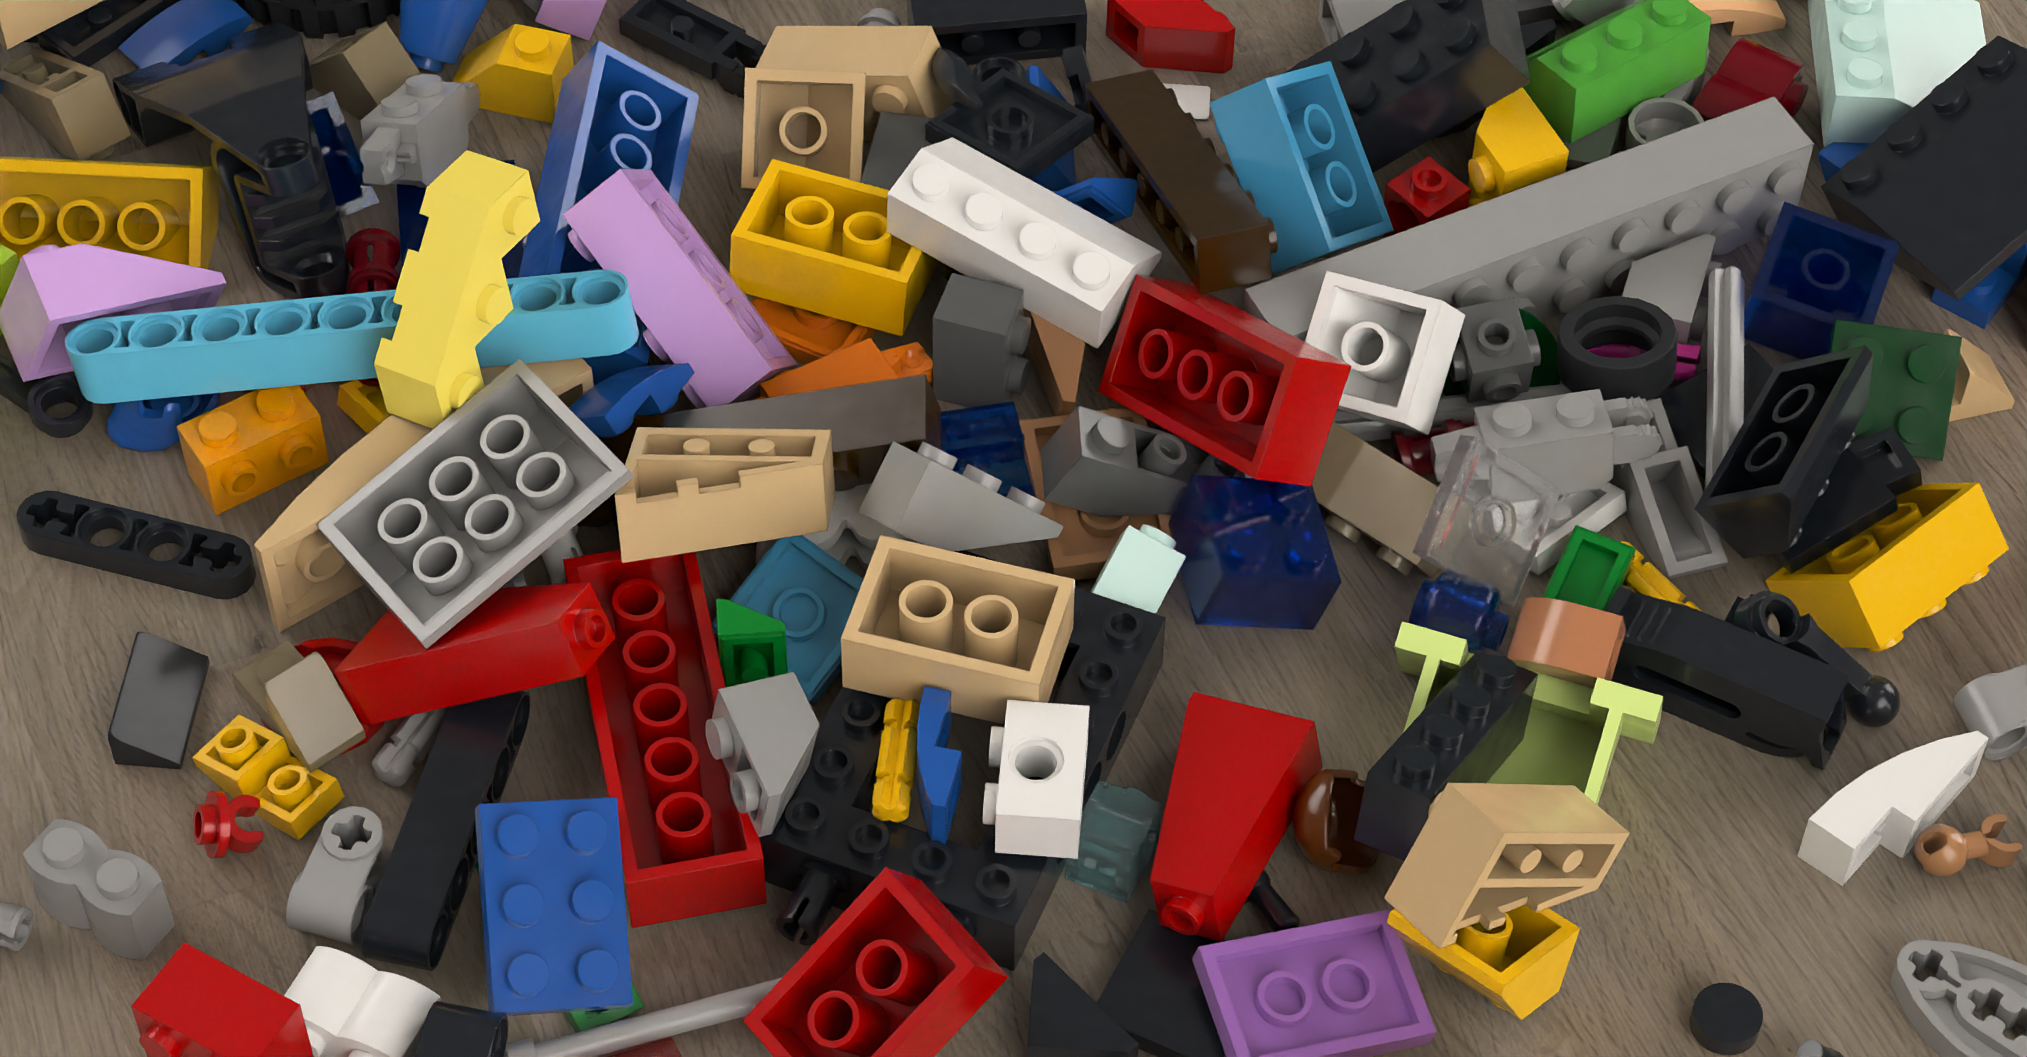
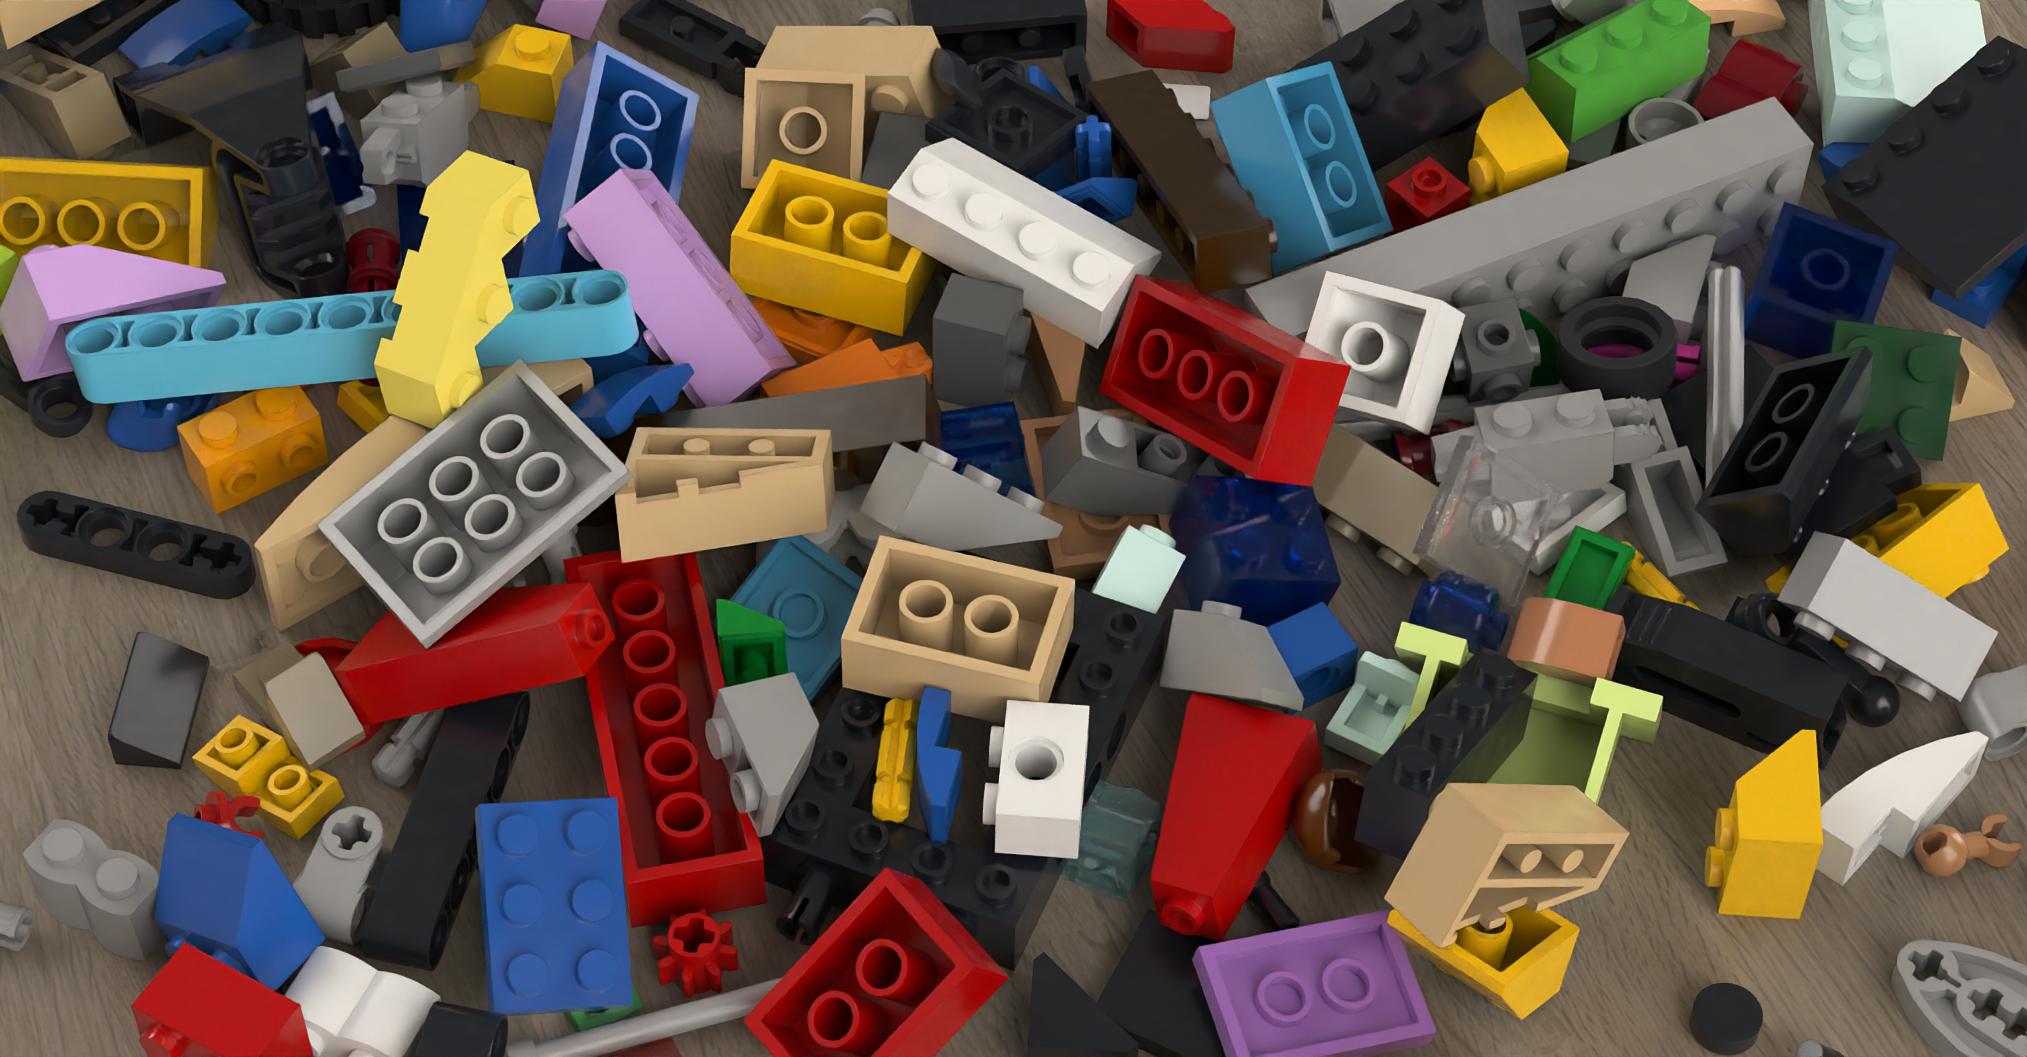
none -> blue slope [153,813,326,991]
none -> dark grey tile [336,40,477,94]
none -> red gear [652,908,739,999]
none -> blue axle [1075,115,1112,183]
none -> light grey slope [1159,601,1304,711]
none -> blue brick [1267,601,1359,716]
none -> light aqua bracket [1324,651,1421,766]
none -> yellow slope [1705,729,1823,919]
none -> brick [1777,531,1998,703]

